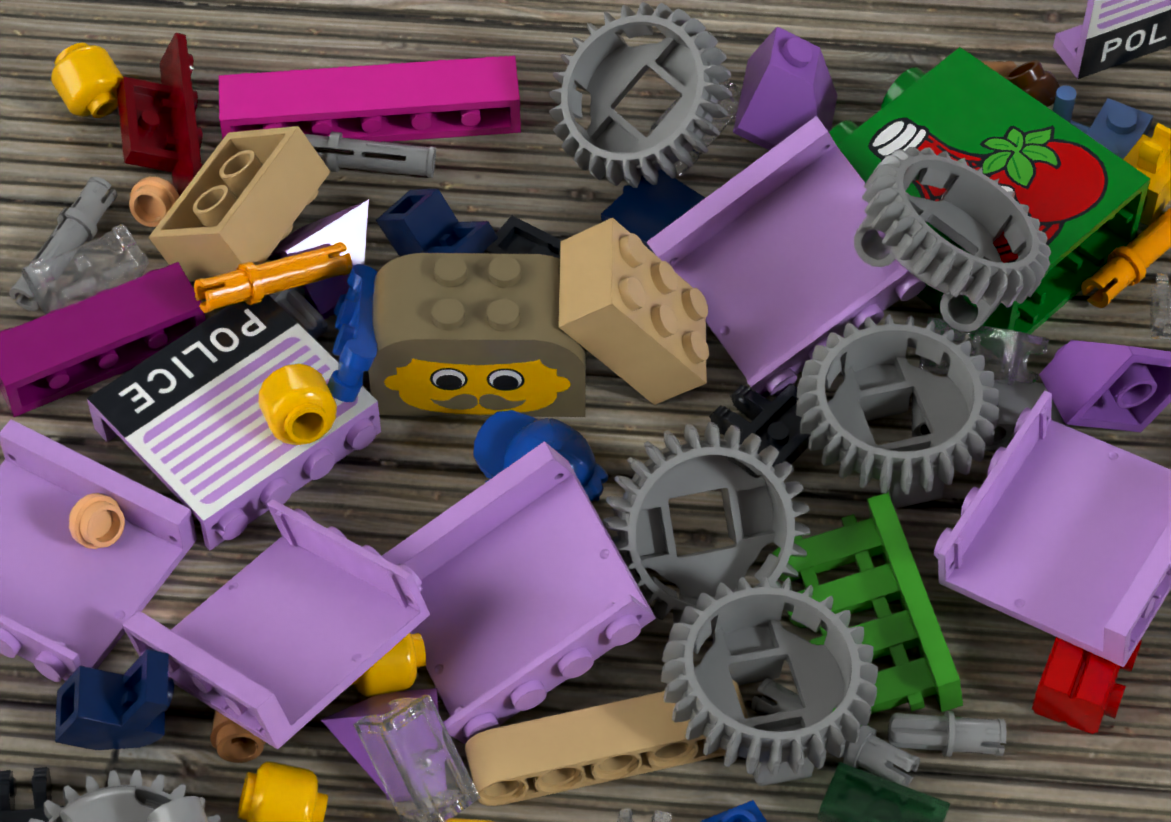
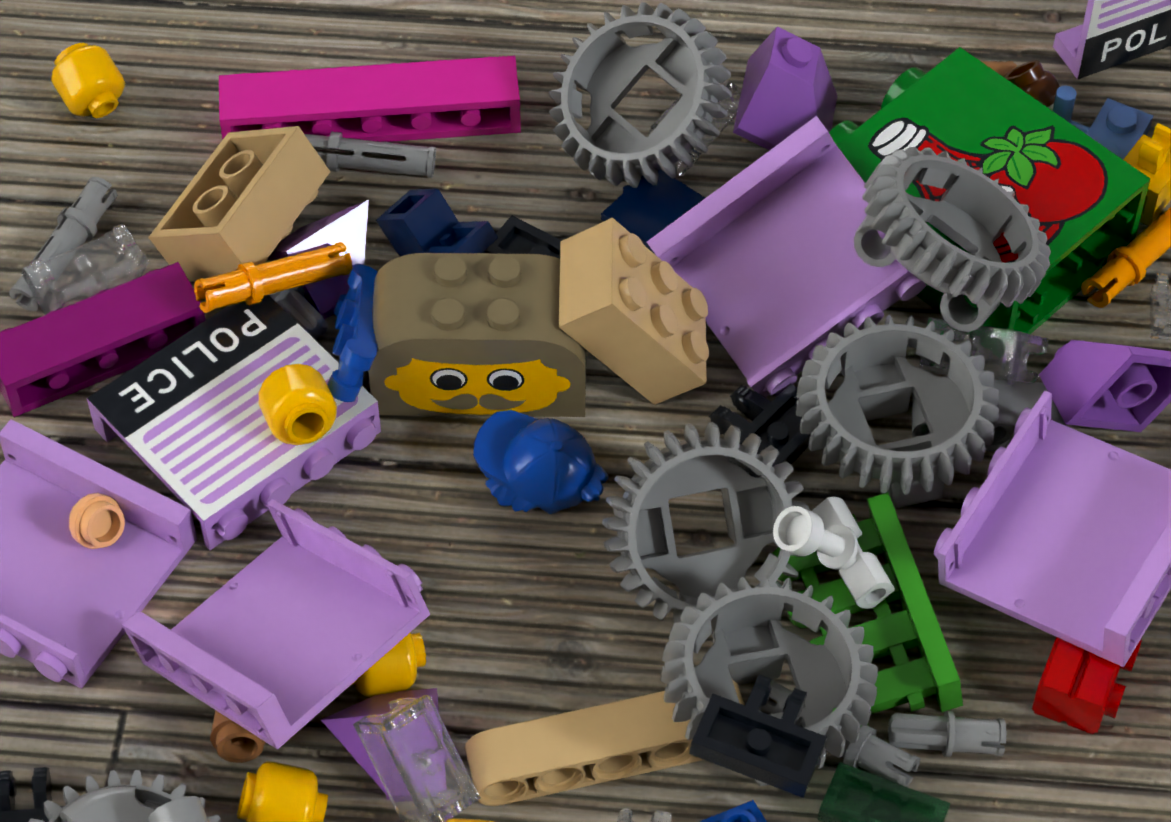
dark blue brick [55,649,174,750] -> none
dark red bracket [117,33,204,196] -> none
light nougat plate [129,176,179,227] -> none
lavender panel [382,441,656,744] -> none
none -> black hinge [689,674,827,798]
none -> white bar [773,497,895,609]

